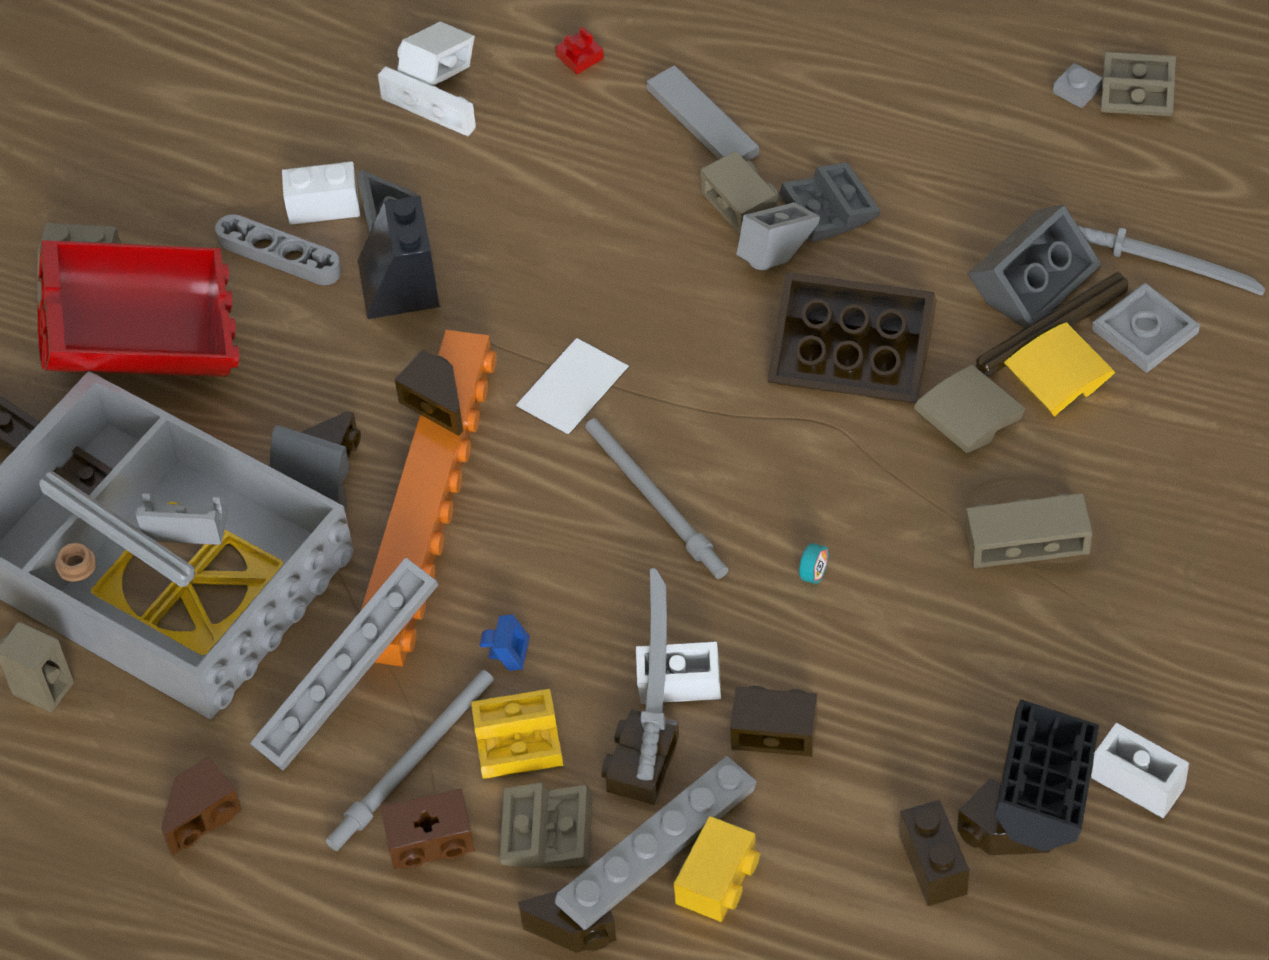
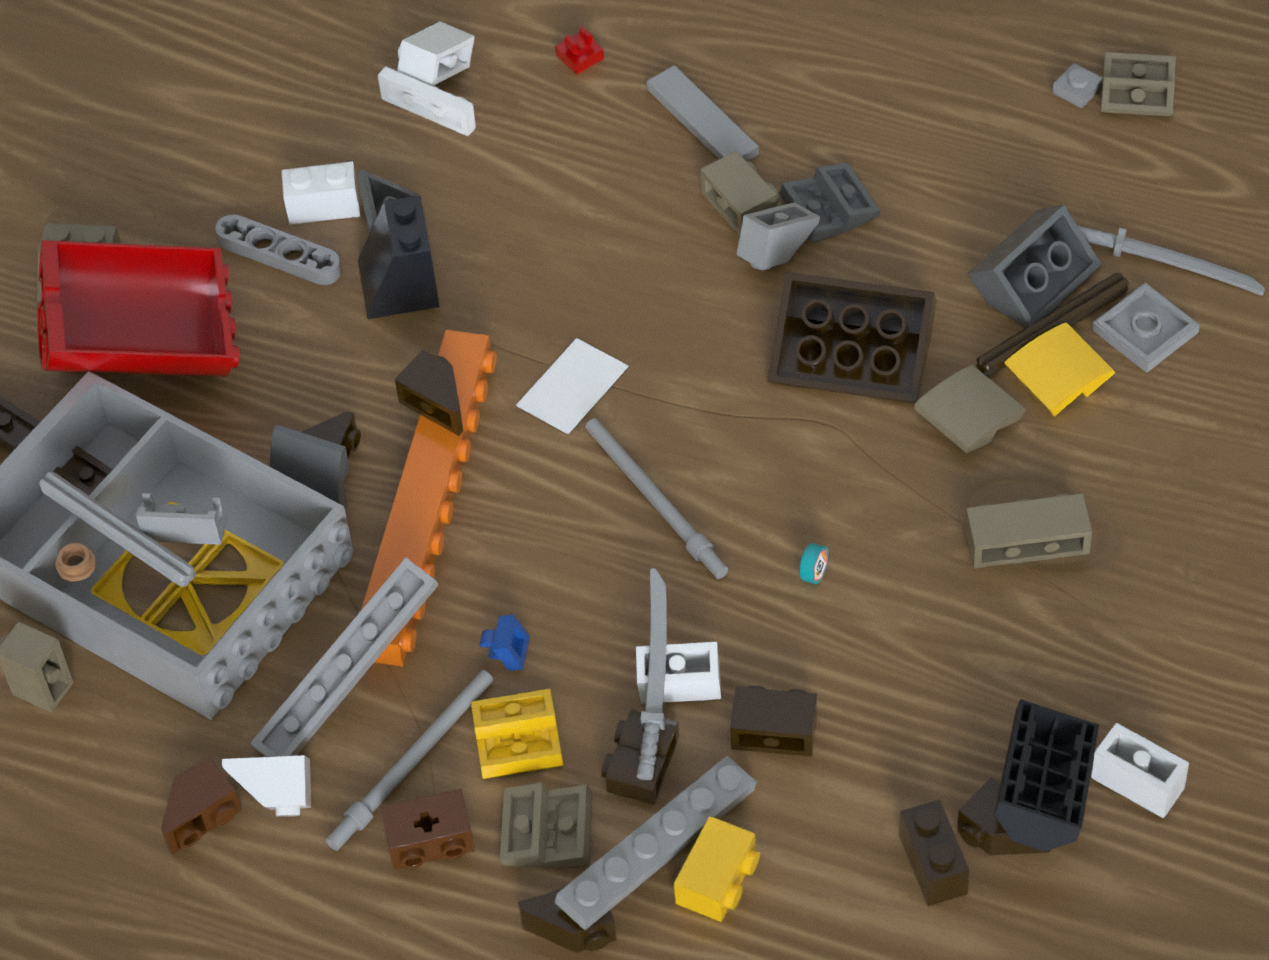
none -> white slope [222,755,311,817]

